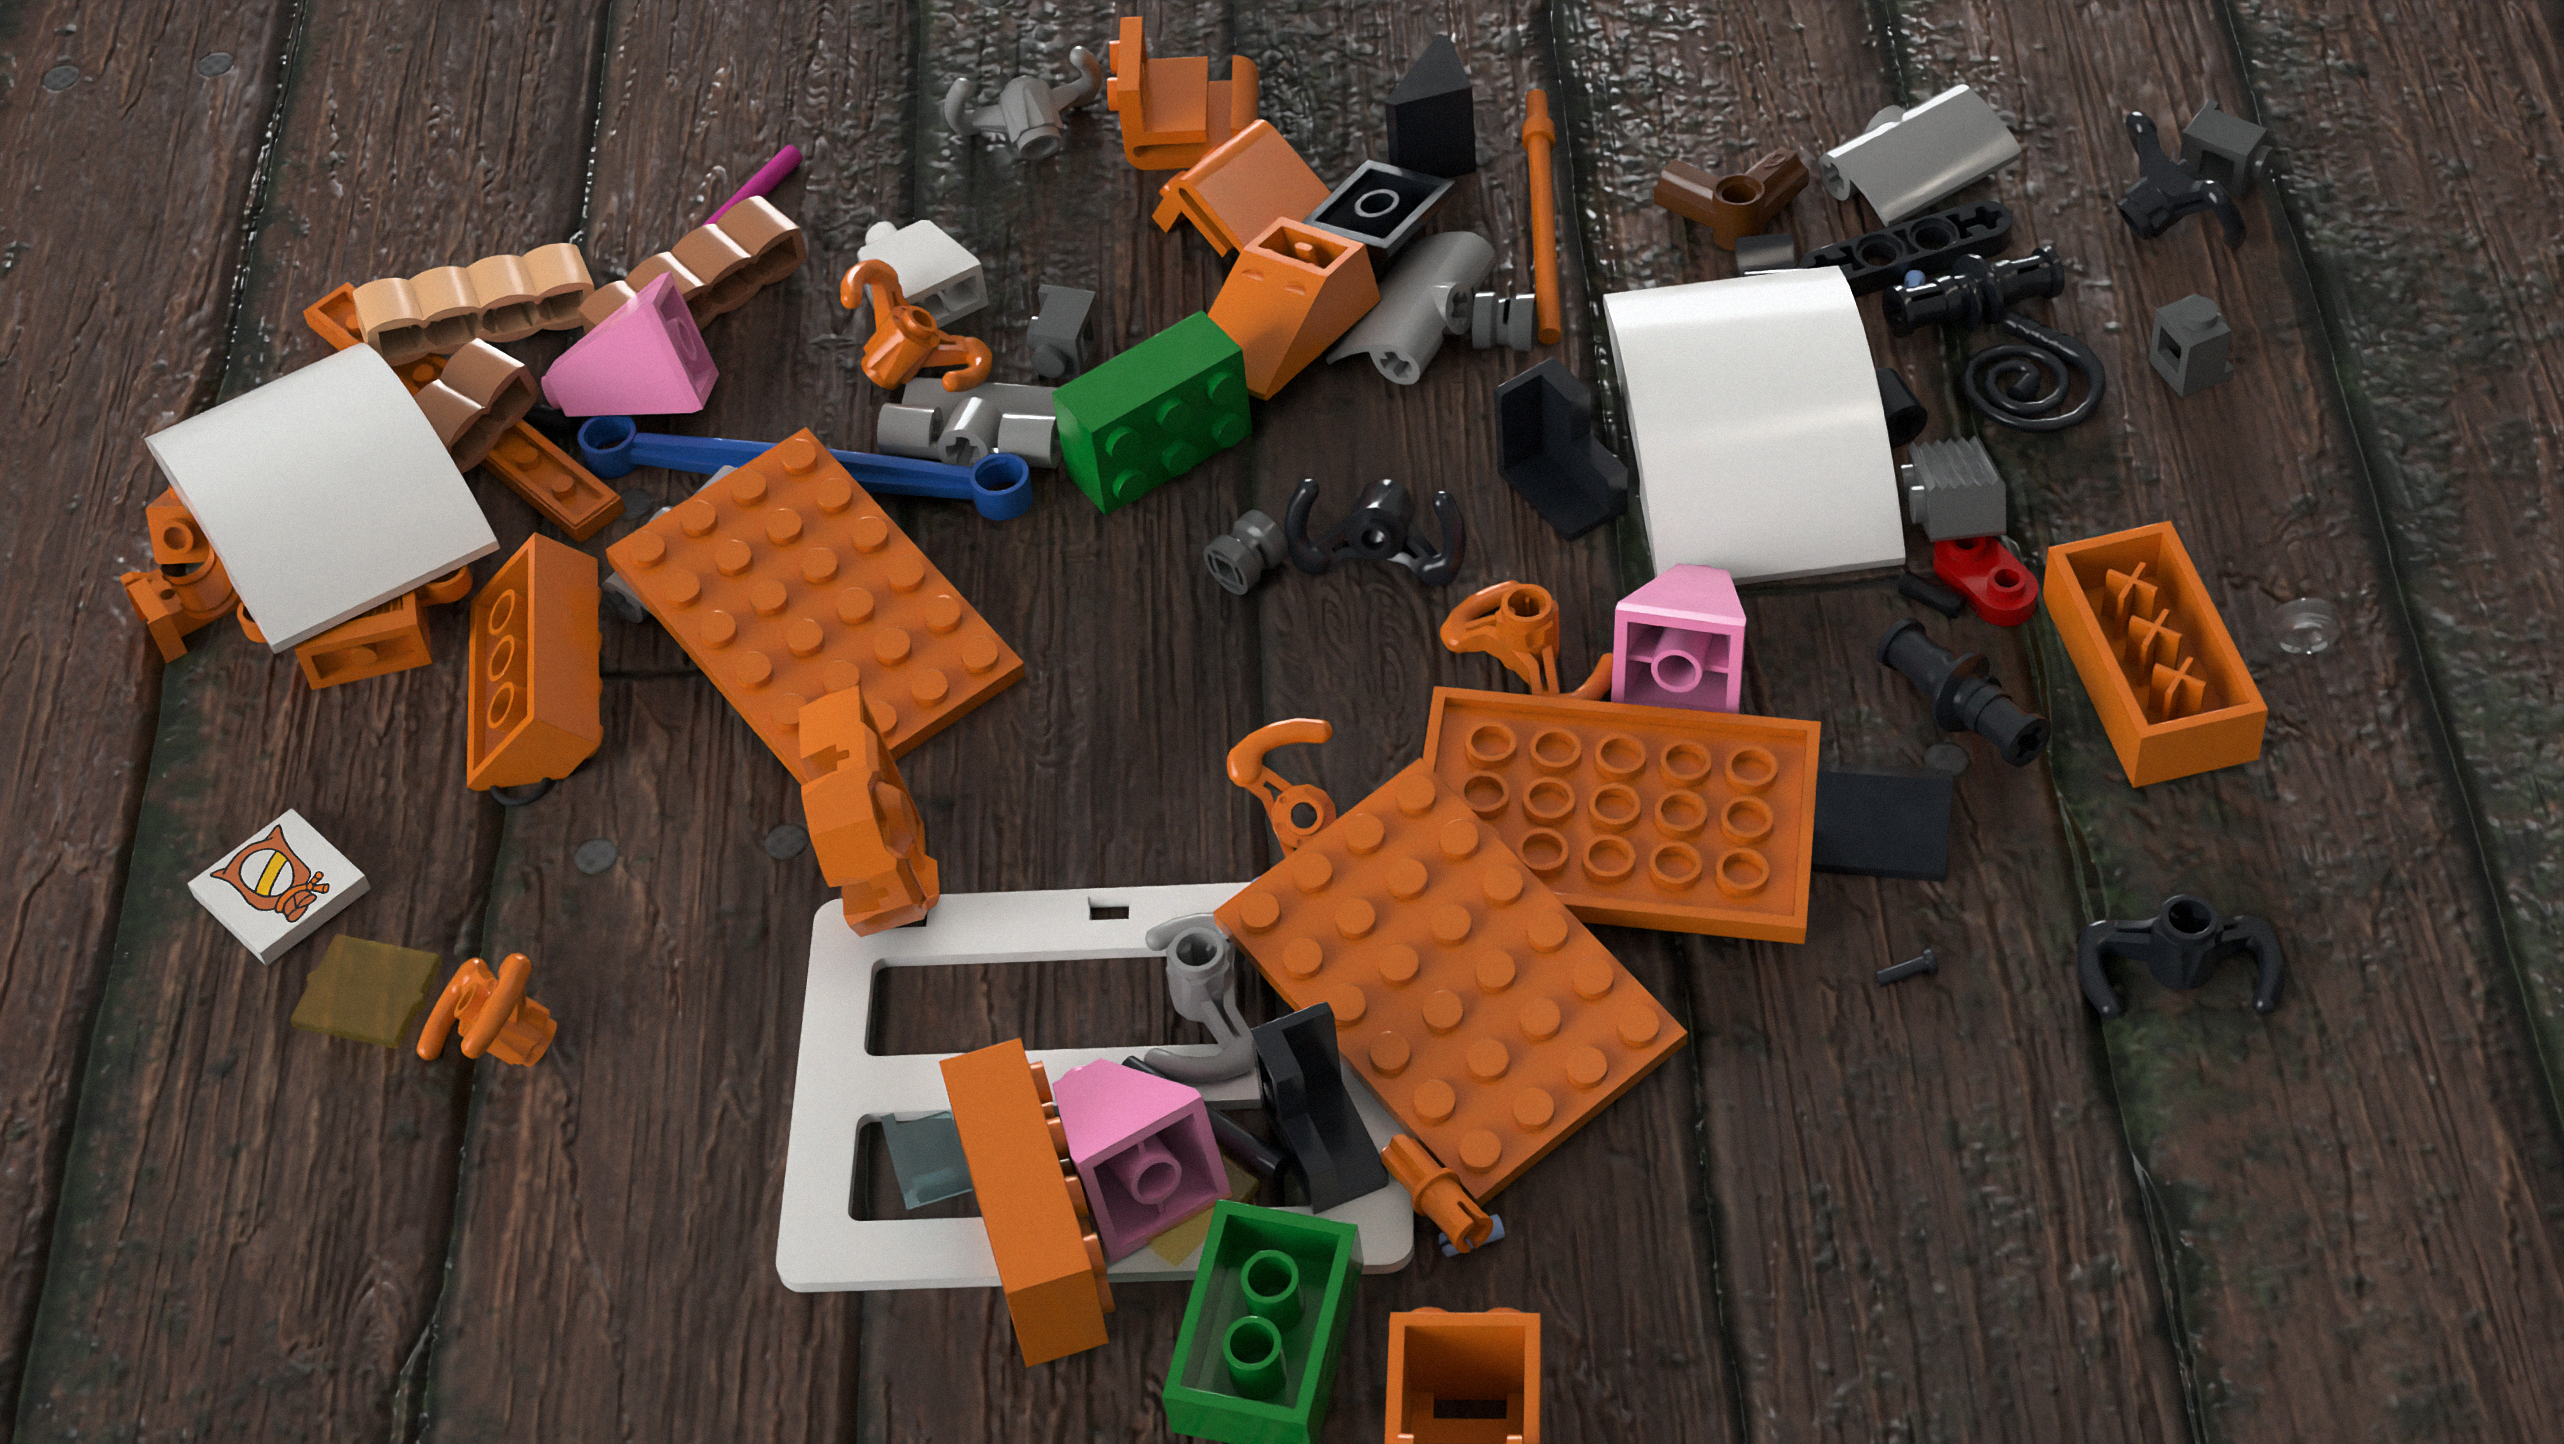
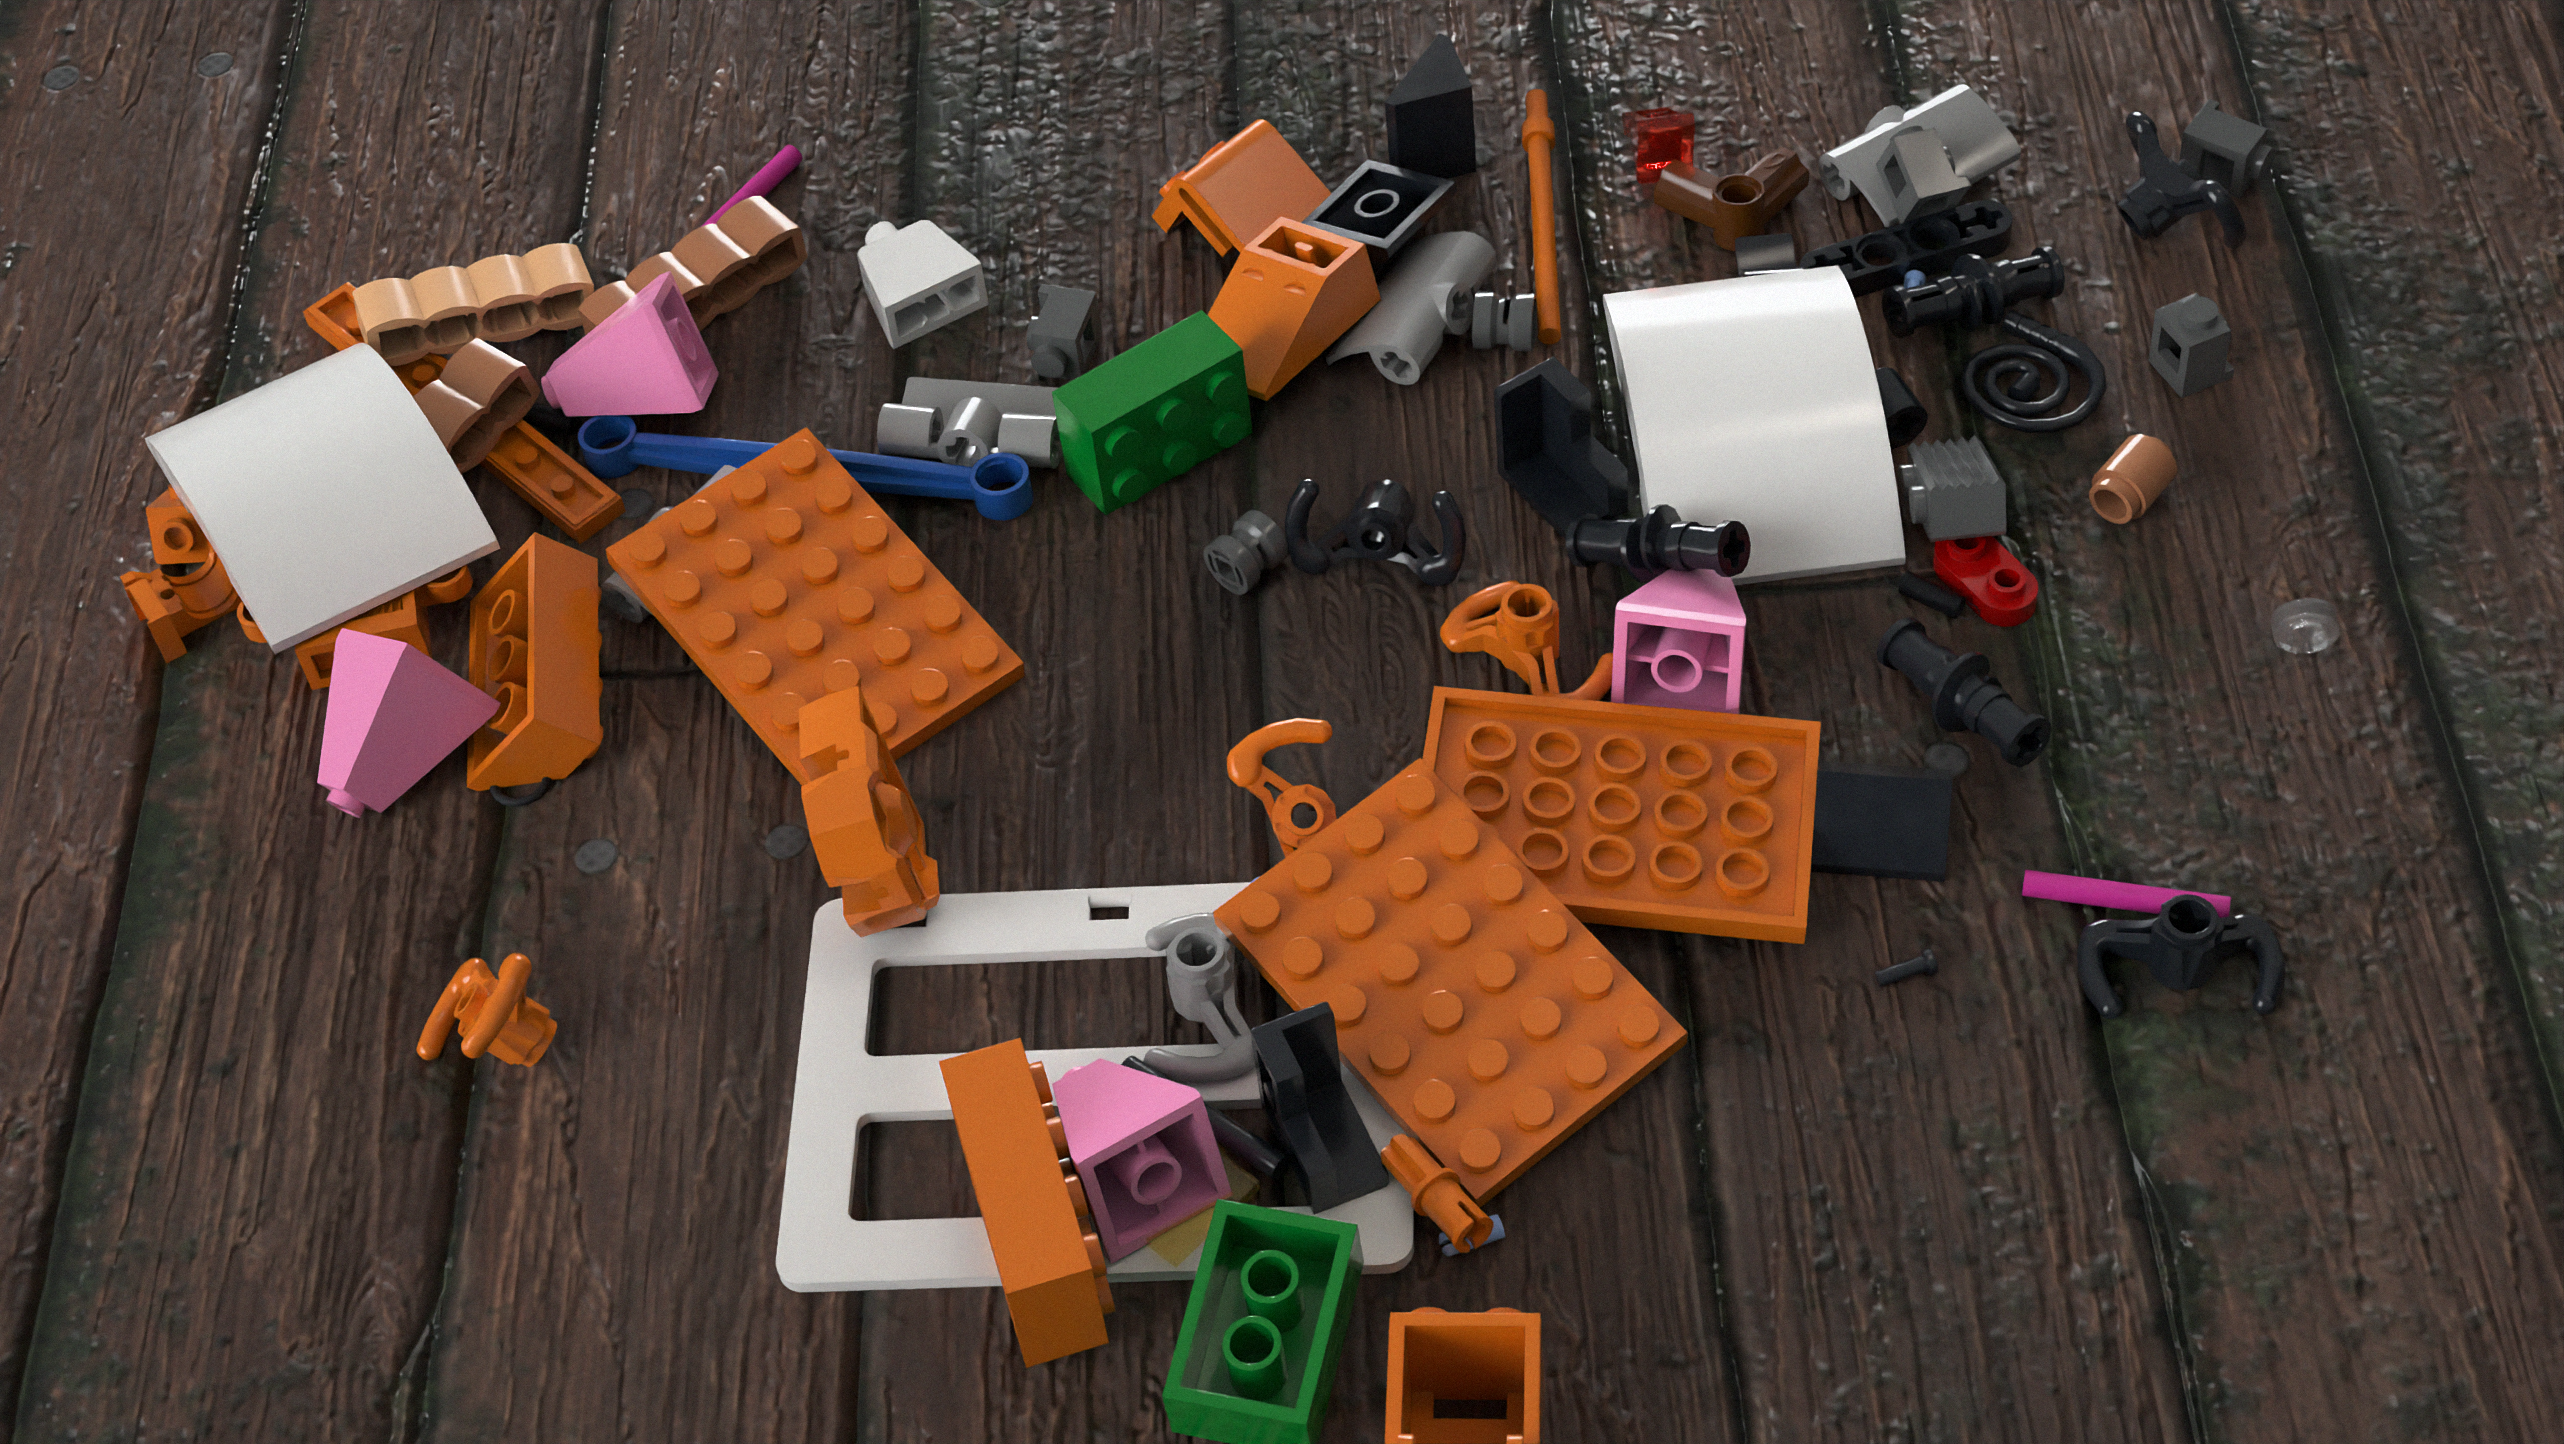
white tile [187,808,371,966] -> none
clear yellow piece [290,934,442,1048] -> none
orange piece [840,259,993,393] -> none
clear light blue panel [880,1111,974,1210] -> none
light grey piece [944,46,1102,160] -> none
orange piece [1107,16,1259,170] -> none
orange brick [2042,521,2268,788] -> none
none -> bright pink slope [317,628,501,818]
none -> black piece [1565,504,1751,584]
none -> clear red slope [1622,105,1695,184]
none -> dark grey brick [1876,126,1971,224]
none -> dark pink bar [2022,869,2231,918]
none -> nougat brick [2089,434,2177,524]

